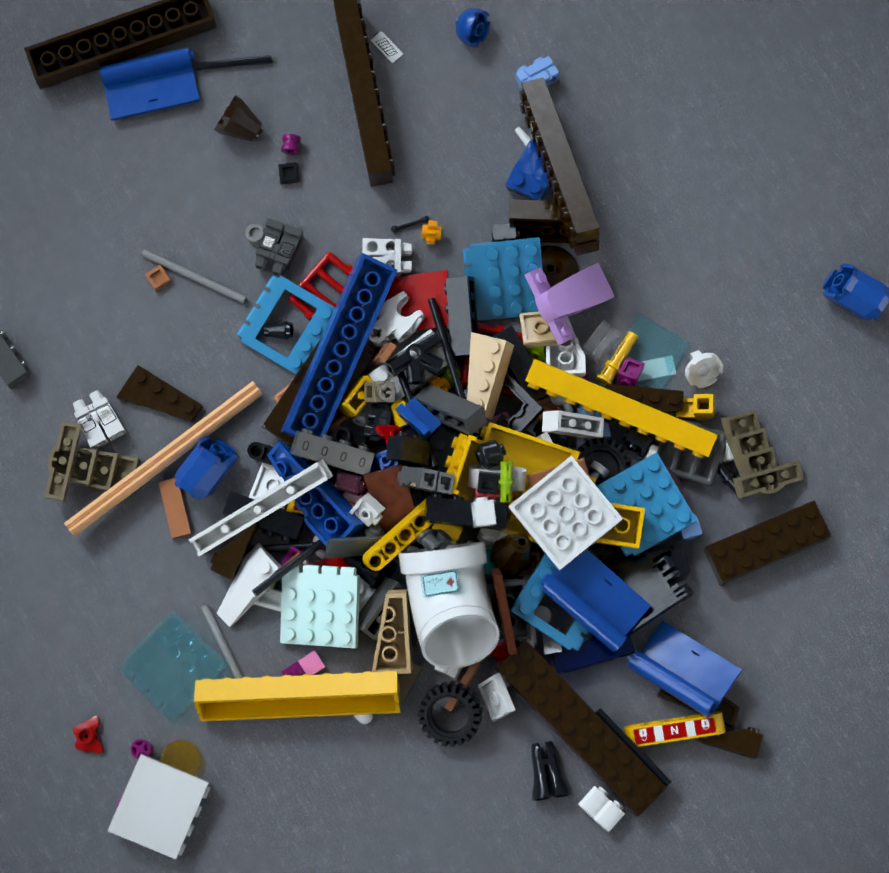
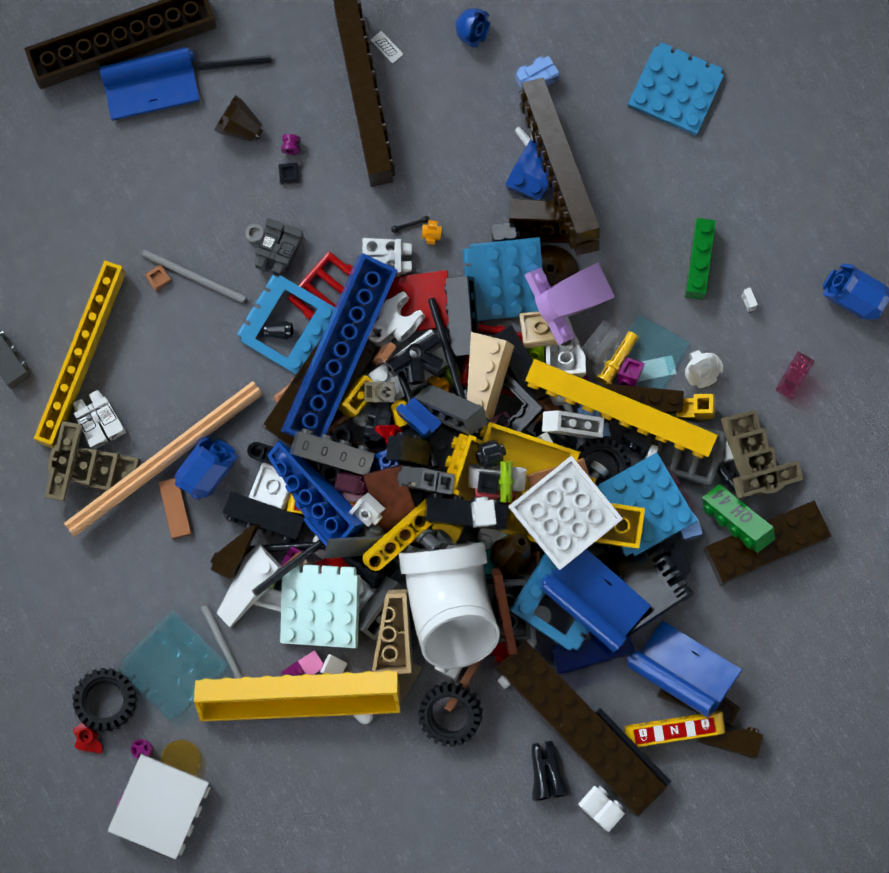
dark brown wing [116,365,203,422] -> none
white tile [189,459,333,556] -> none
clear light blue sticker [420,569,461,598] -> none
white tile [478,673,515,722] -> none
white sticker [542,628,562,654] -> none
none -> yellow brick [33,260,126,449]
none -> black tyre [72,668,137,733]
none -> white tile [320,654,347,674]
none -> dark azure hinge [627,42,724,136]
none -> green brick [684,218,716,300]
none -> green brick [702,484,775,553]
none -> white tile [741,288,758,312]
none -> clear pink brick [775,351,815,399]

